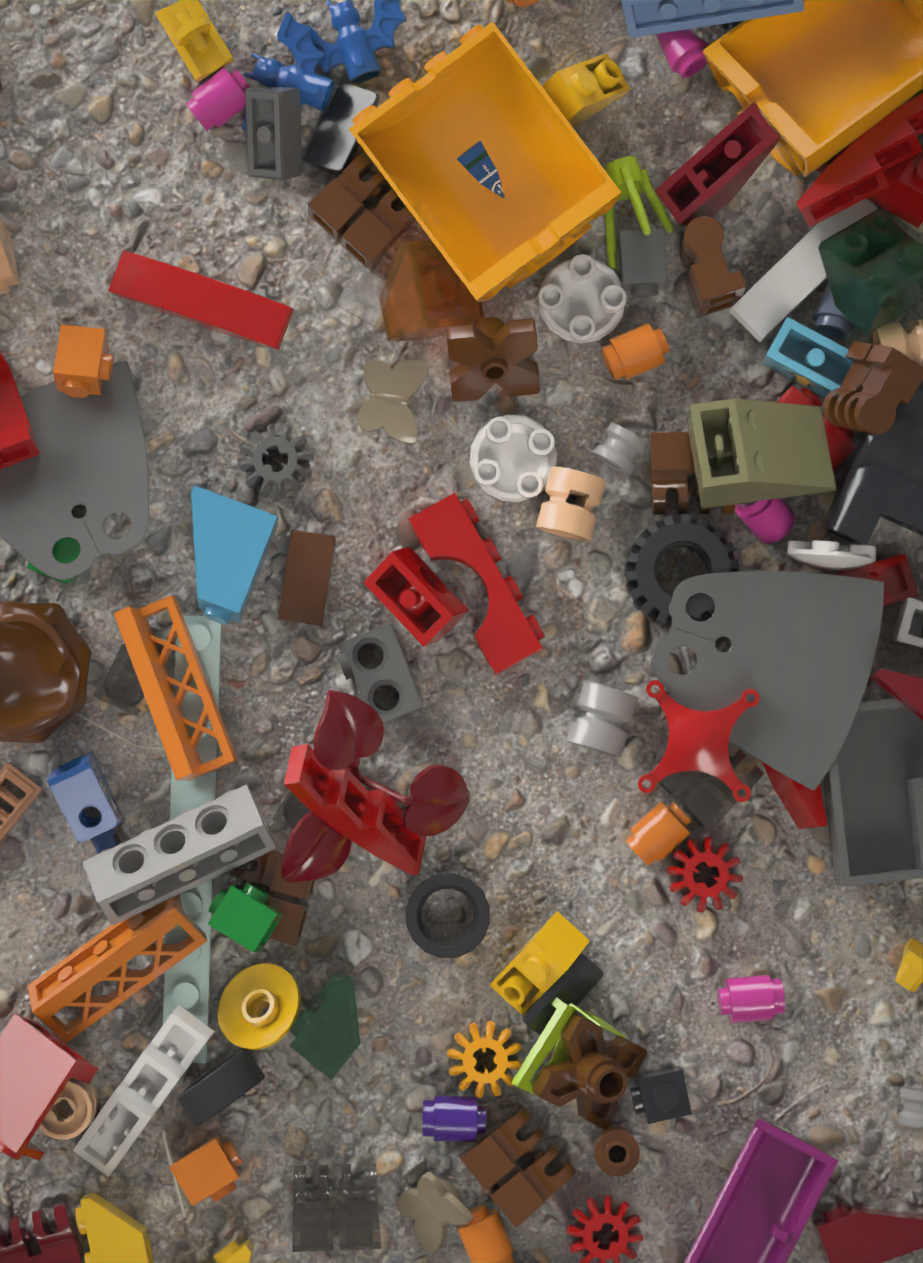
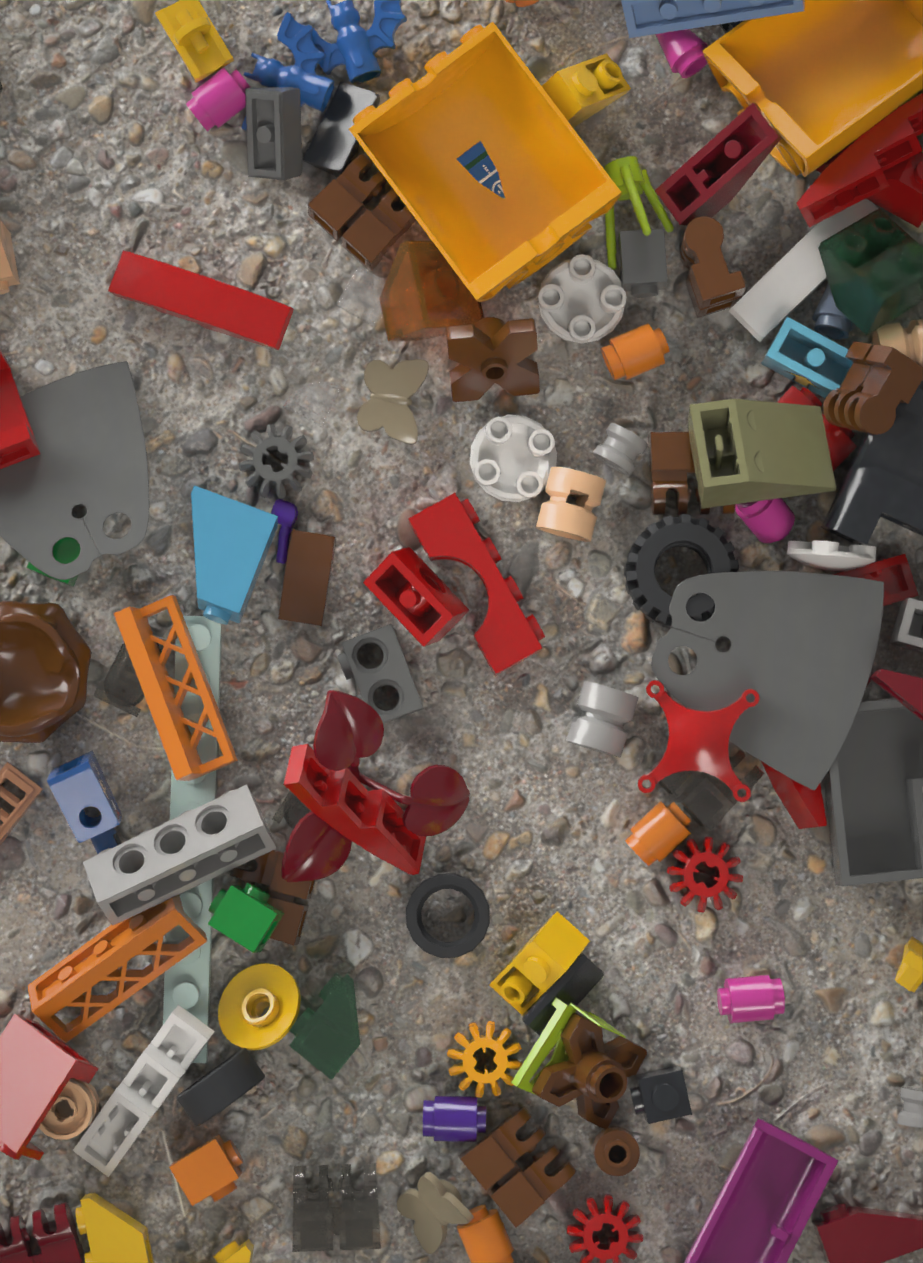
orange brick [53,324,113,398] -> none
none -> dark purple hand [271,499,298,564]

